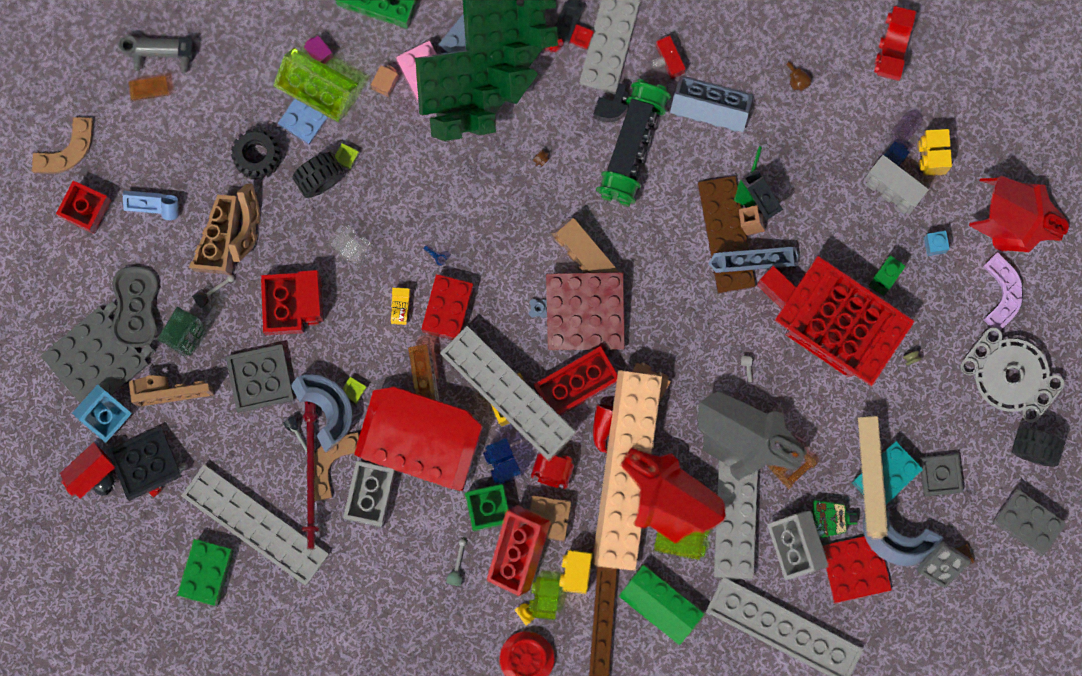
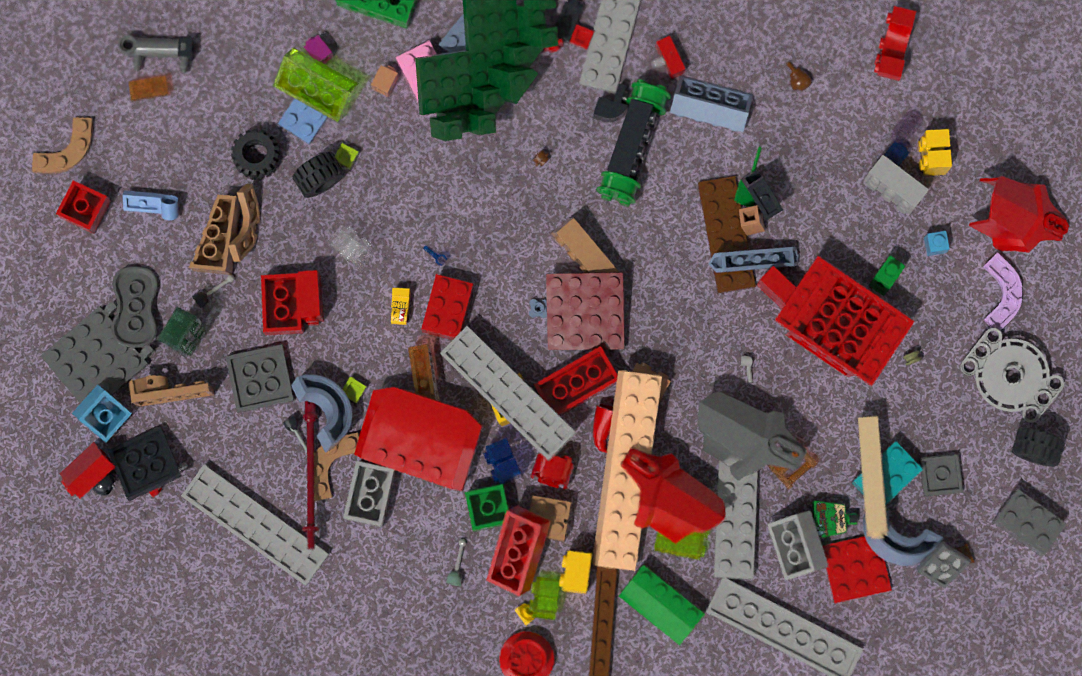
green brick [177,539,234,607] -> none

